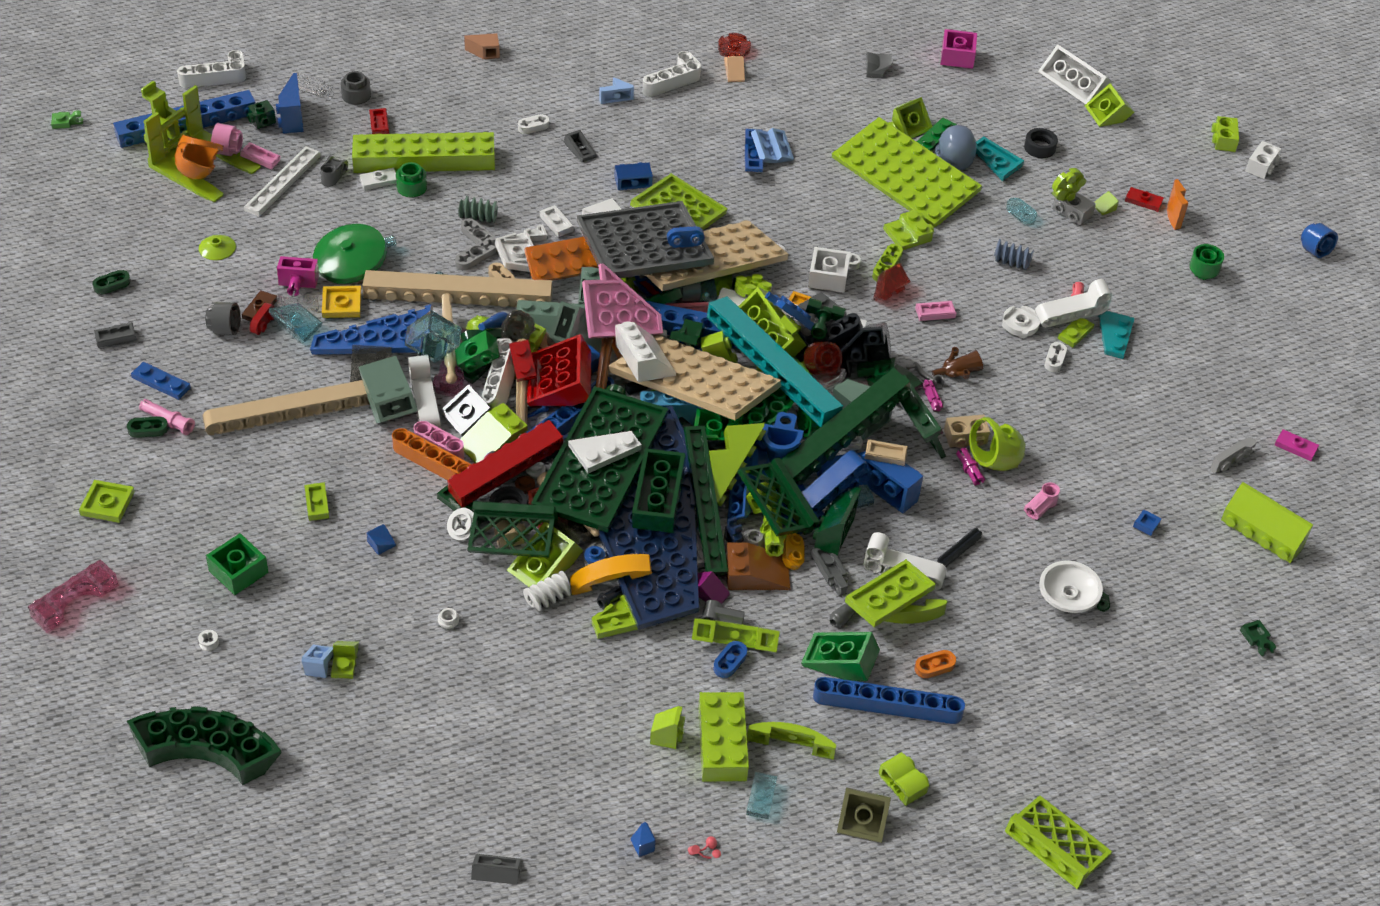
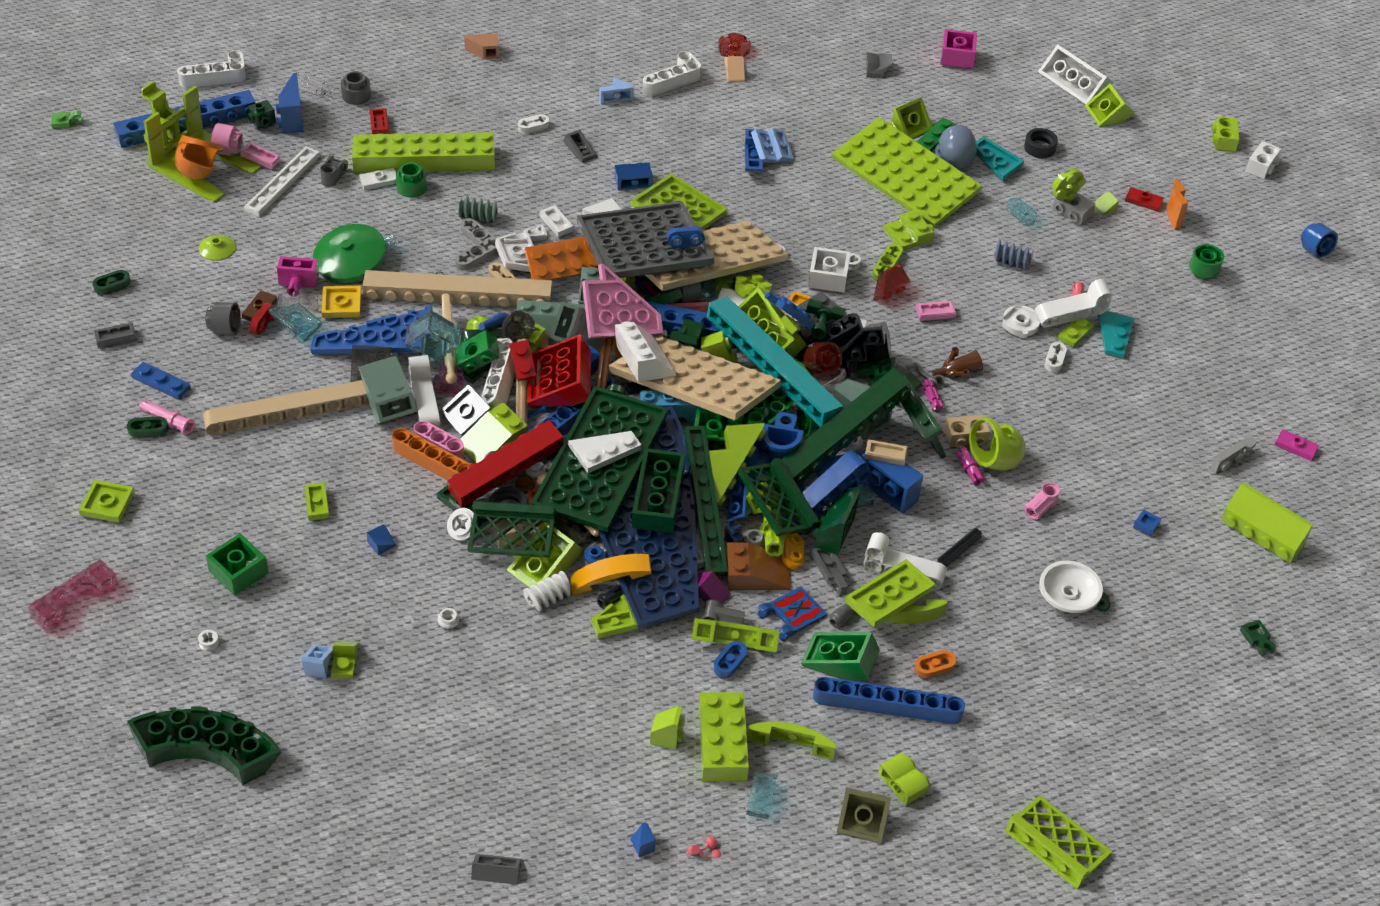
none -> blue flag [757,586,827,641]

